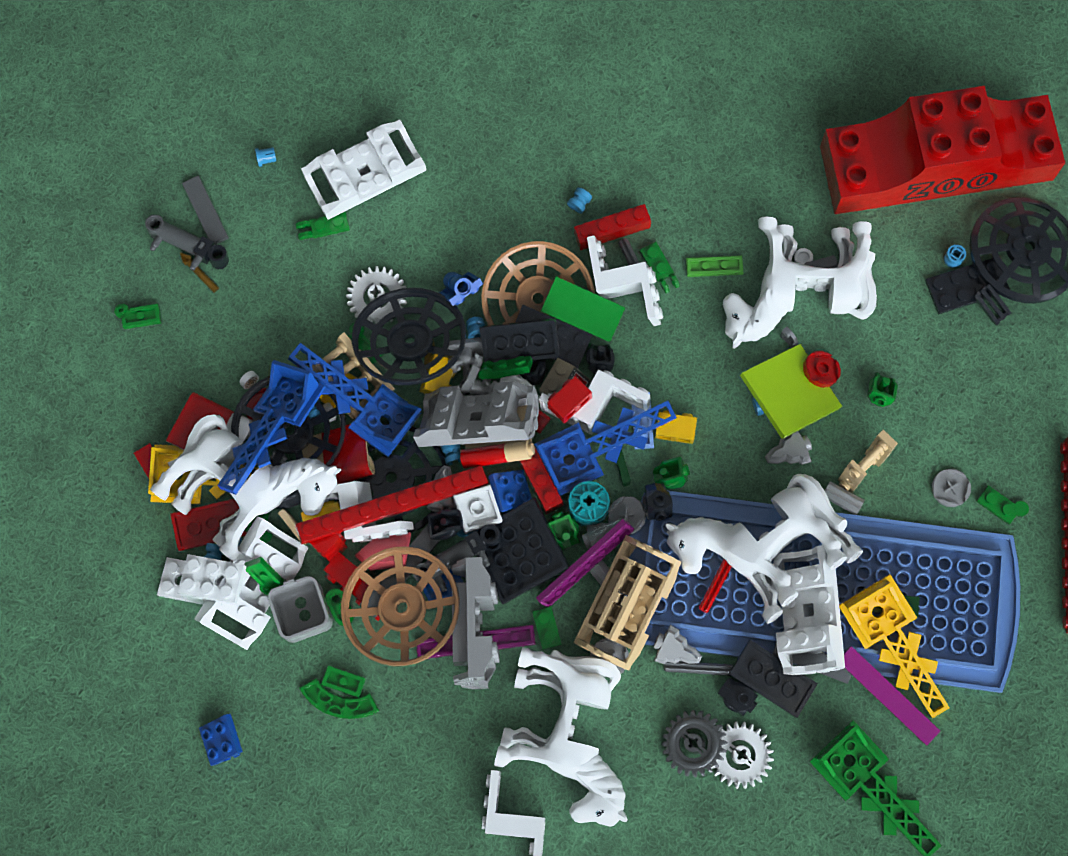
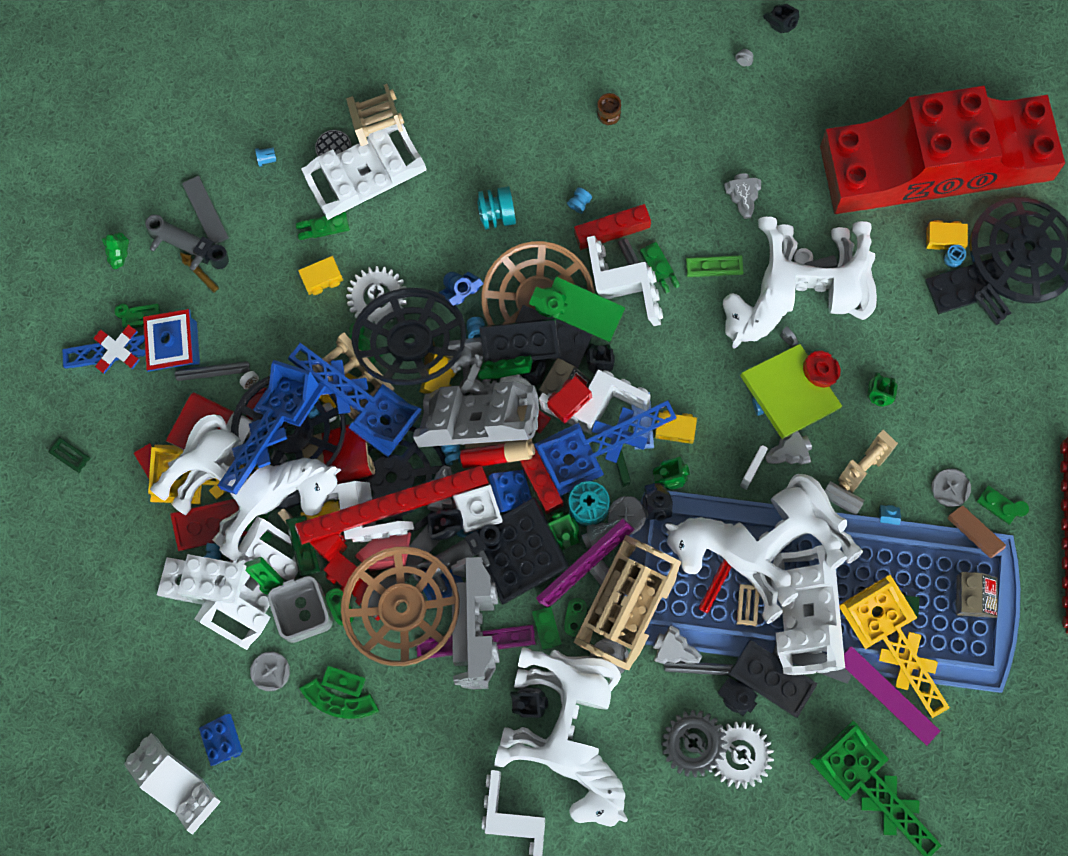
none -> dark green tile [48,437,91,473]
none -> piece [62,309,200,374]
none -> green rock [102,232,129,270]
none -> white bracket [124,733,220,834]
none -> dark grey axle [175,361,250,381]
none -> light grey tile [250,652,290,691]
none -> dark green tile [285,515,320,577]
none -> yellow brick [298,256,343,295]
none -> tile [315,130,352,156]
none -> tan fence [346,84,404,146]
none -> teal wheel [477,186,516,230]
none -> black hand [510,688,548,718]
none -> green hand [529,286,568,319]
none -> green plate [564,598,587,637]
none -> reddish brown wheel [597,93,621,125]
none -> light grey rock [724,174,761,219]
none -> light grey plate [735,49,753,66]
none -> tan tile [736,584,759,626]
none -> white tile [740,445,768,490]
none -> black hand [763,4,800,33]
none -> dark azure plate [879,505,901,525]
none -> yellow brick [926,220,968,250]
none -> nougat tile [948,505,1006,558]
none -> dark tan slope [956,572,997,618]

